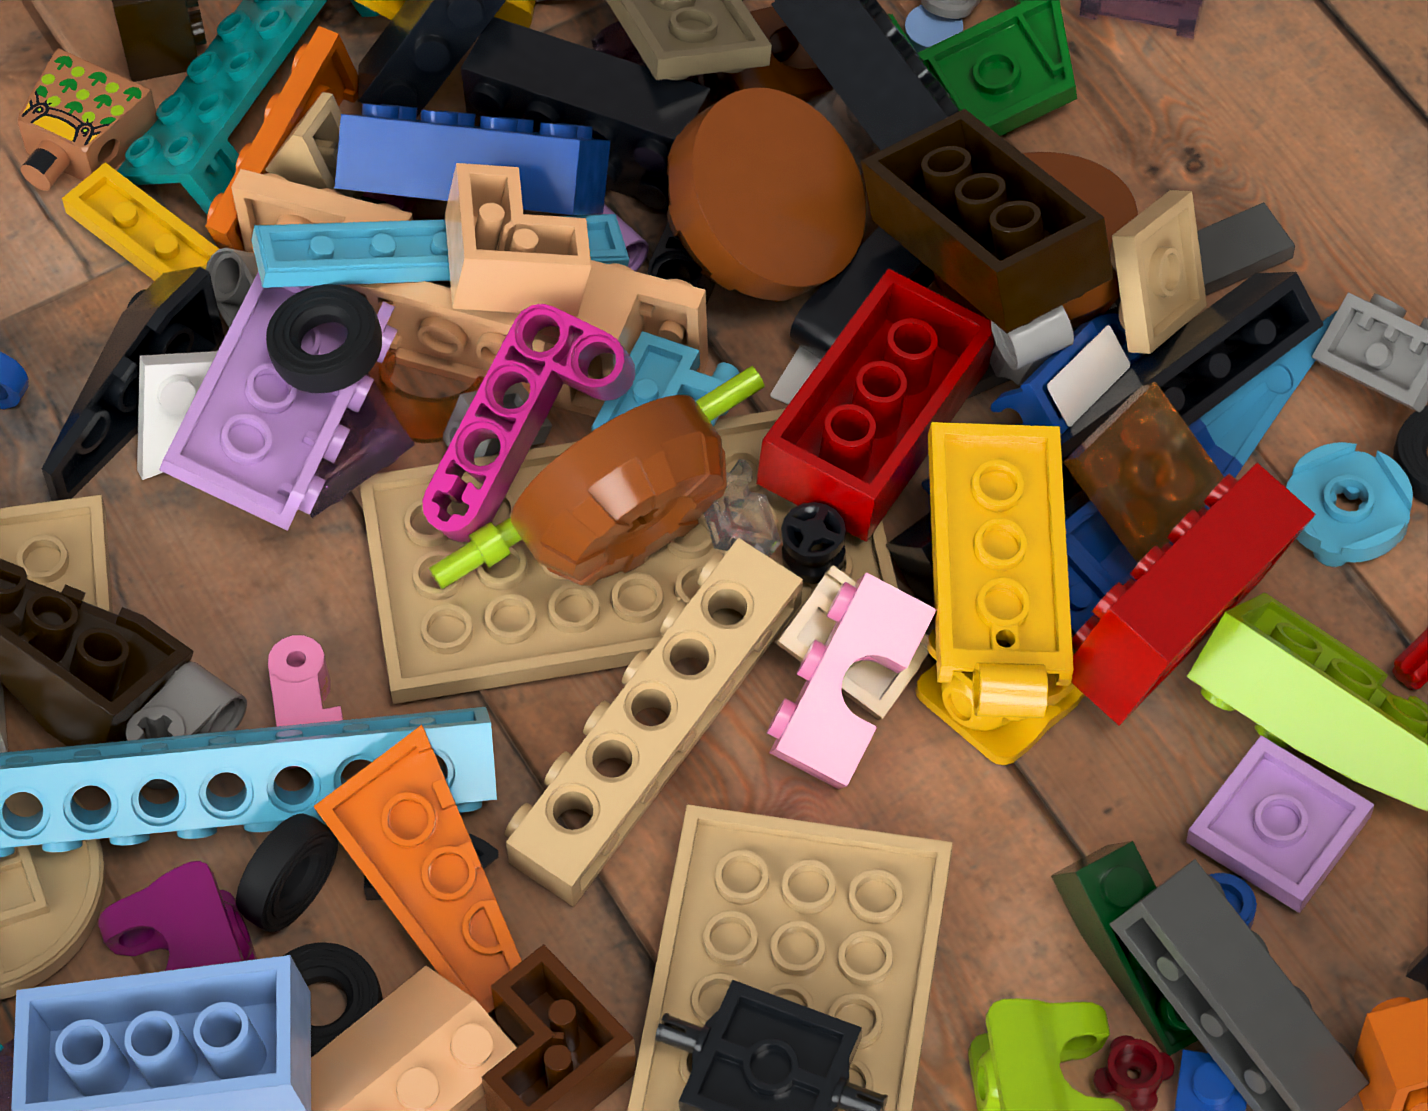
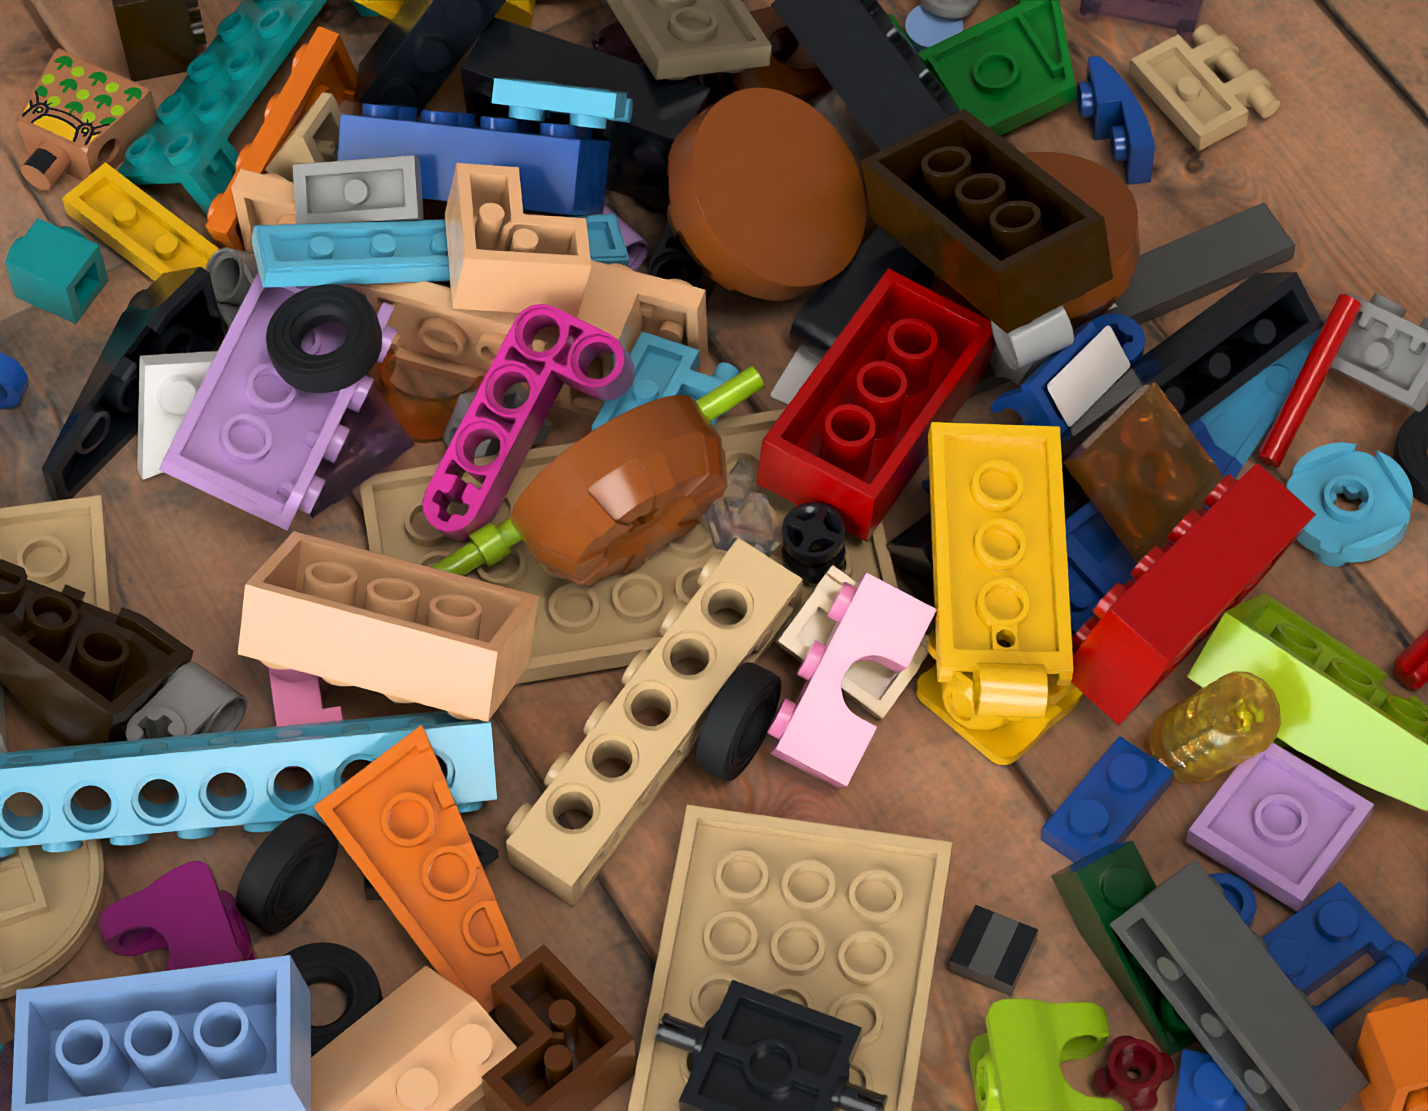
tan plate [1110,190,1207,354] -> none
none -> teal brick [4,218,109,324]
none -> light nougat brick [238,531,539,722]
none -> light grey plate [292,155,424,224]
none -> medium azure plate [492,78,633,129]
none -> black tyre [696,662,782,781]
none -> tile [949,905,1038,996]
none -> blue plate [1041,736,1174,863]
none -> blue slope [1076,56,1155,185]
none -> tan plate [1129,24,1280,151]
none -> clear yellow piece [1149,671,1281,784]
none -> red bar [1257,294,1362,468]
none -> blue plate [1262,882,1417,1037]

